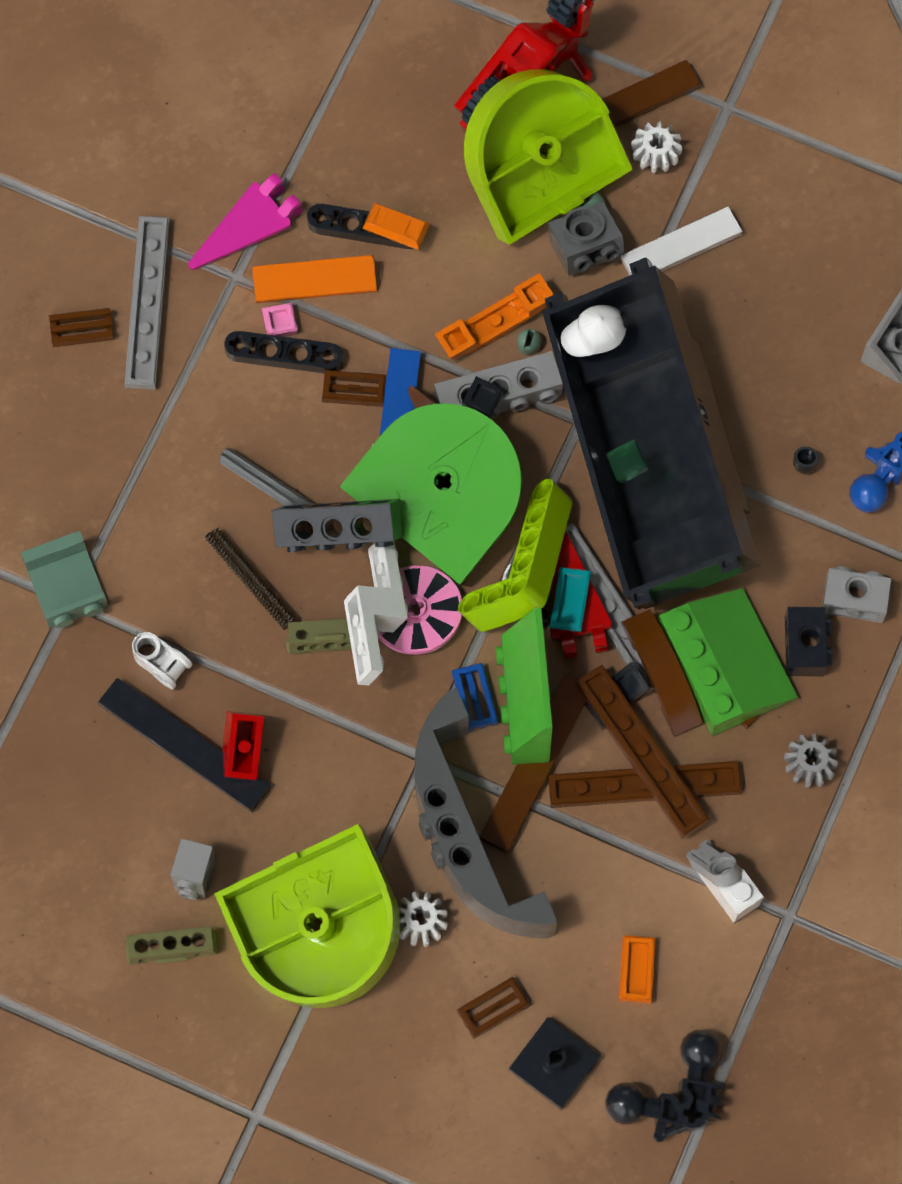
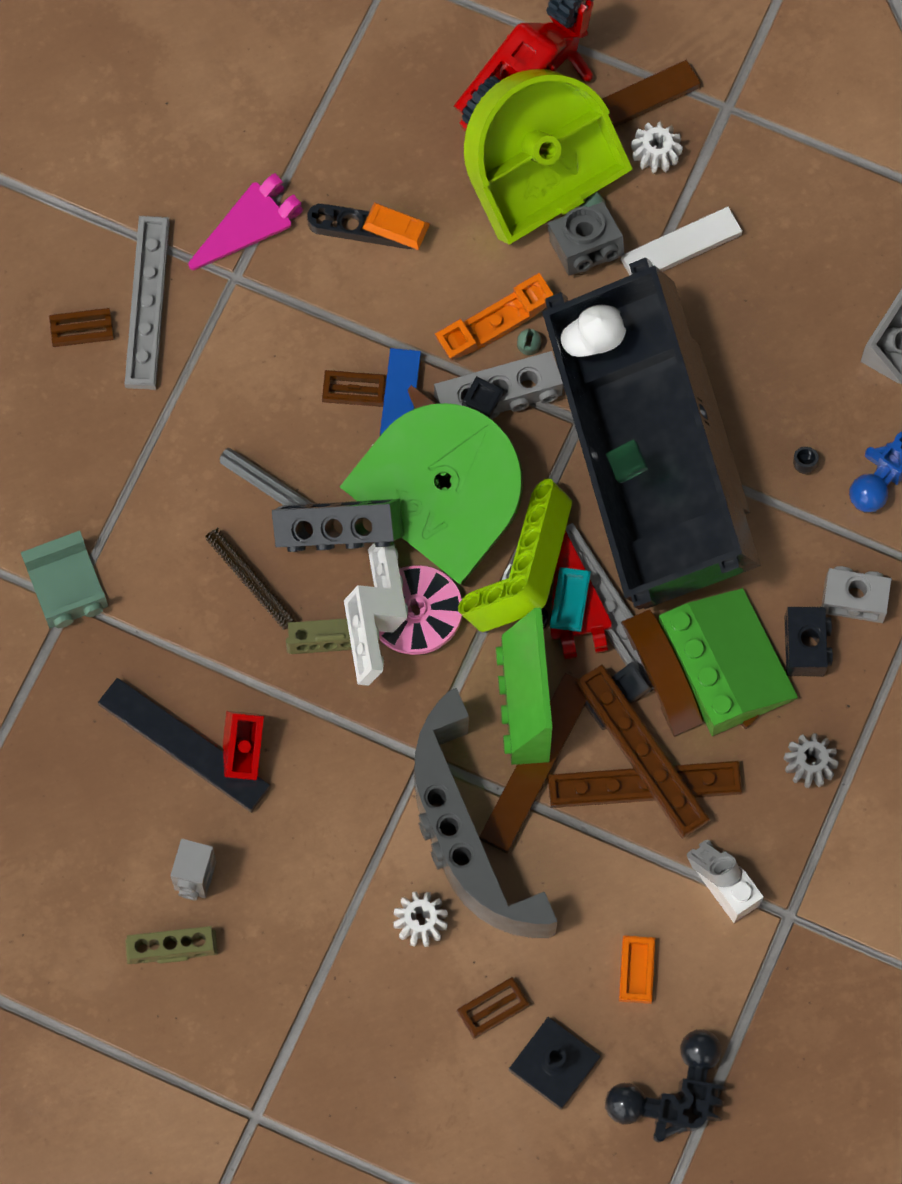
white piece [132,632,193,690] -> none
lime piece [214,824,400,1008] -> none
black beam [224,331,343,373] -> none
orange slope [252,255,377,303] -> none
bright pink tile [262,303,298,337] -> none
blue tile [452,663,498,732] -> none

